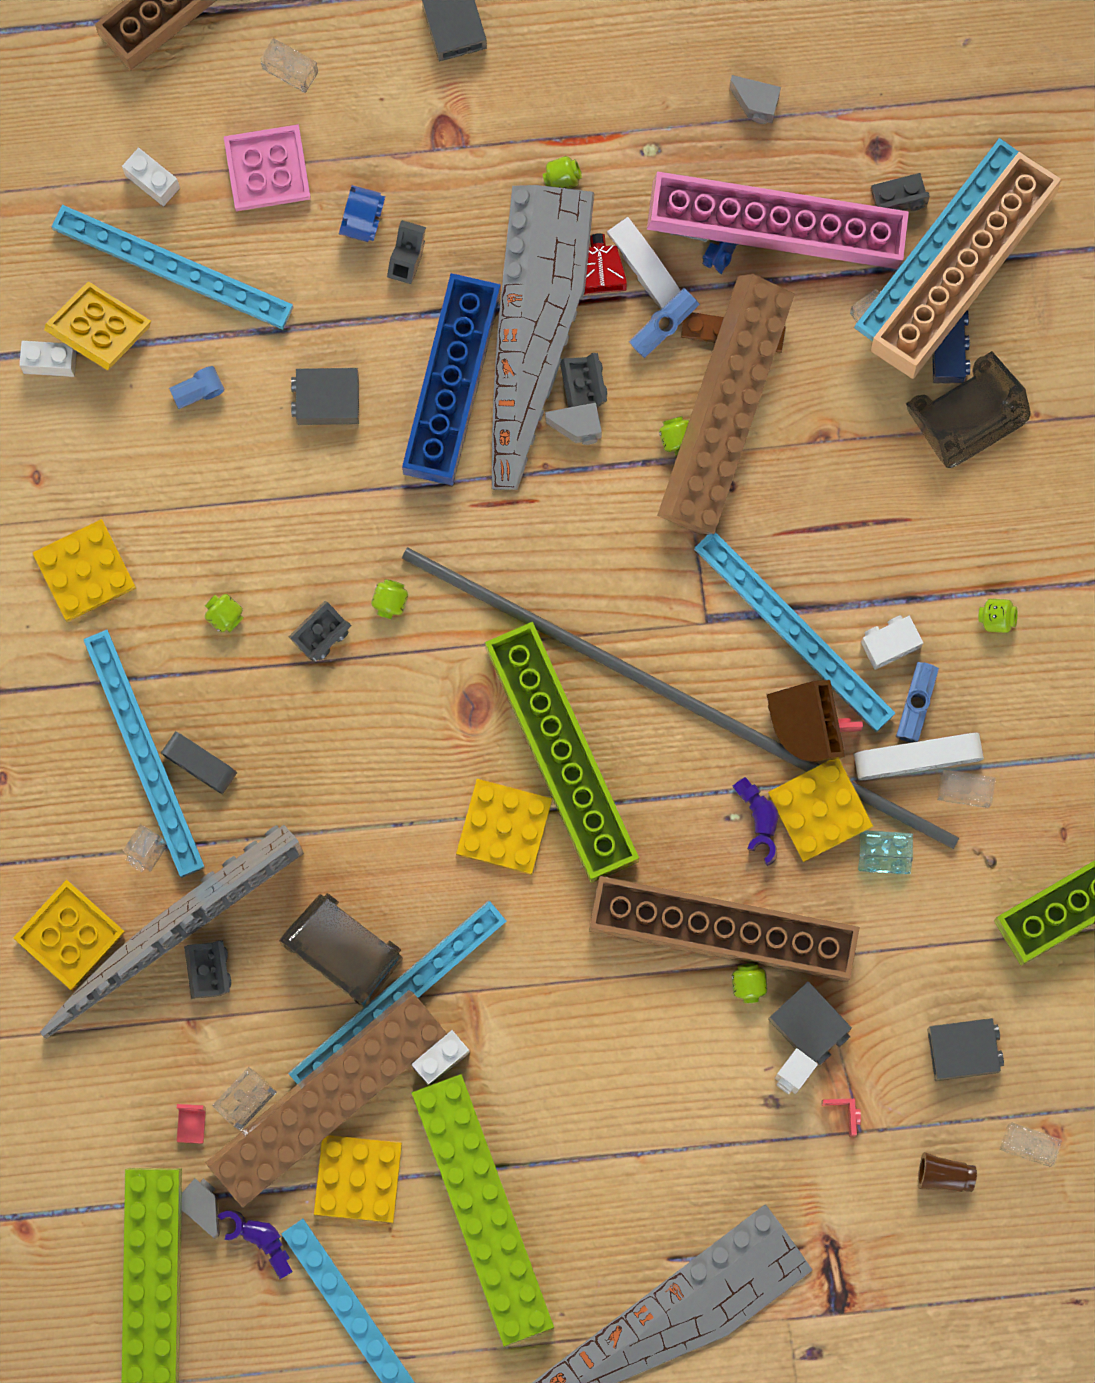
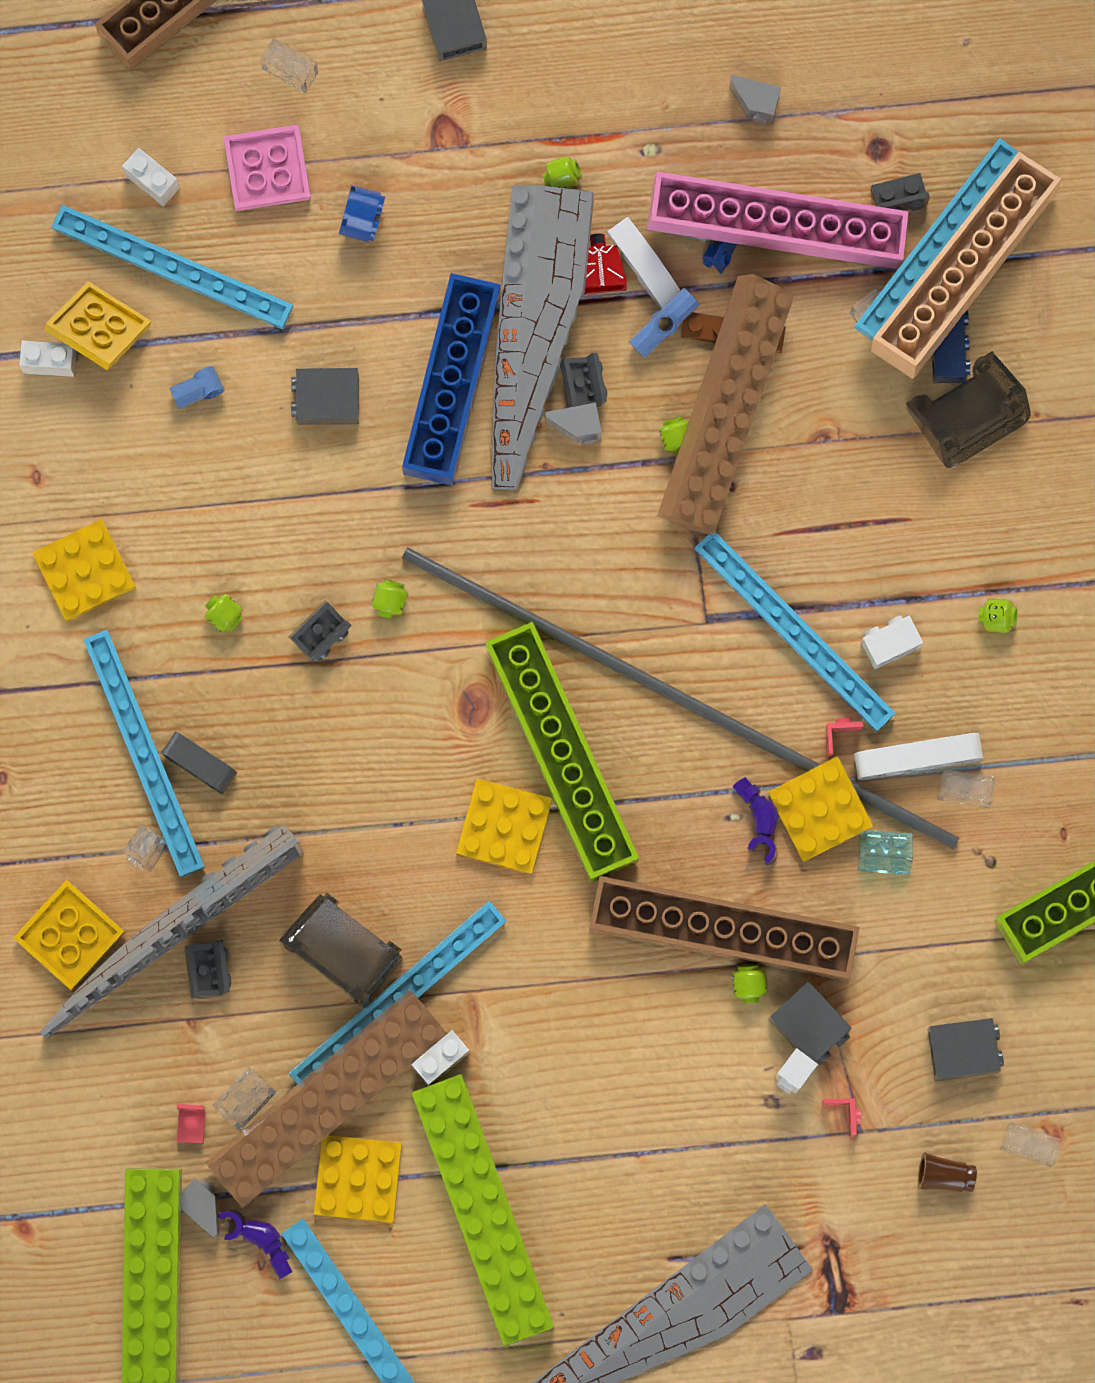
dark grey brick [387,220,426,284] -> none
reddish brown brick [766,680,845,761] -> none
medium blue piece [896,662,939,743] -> none

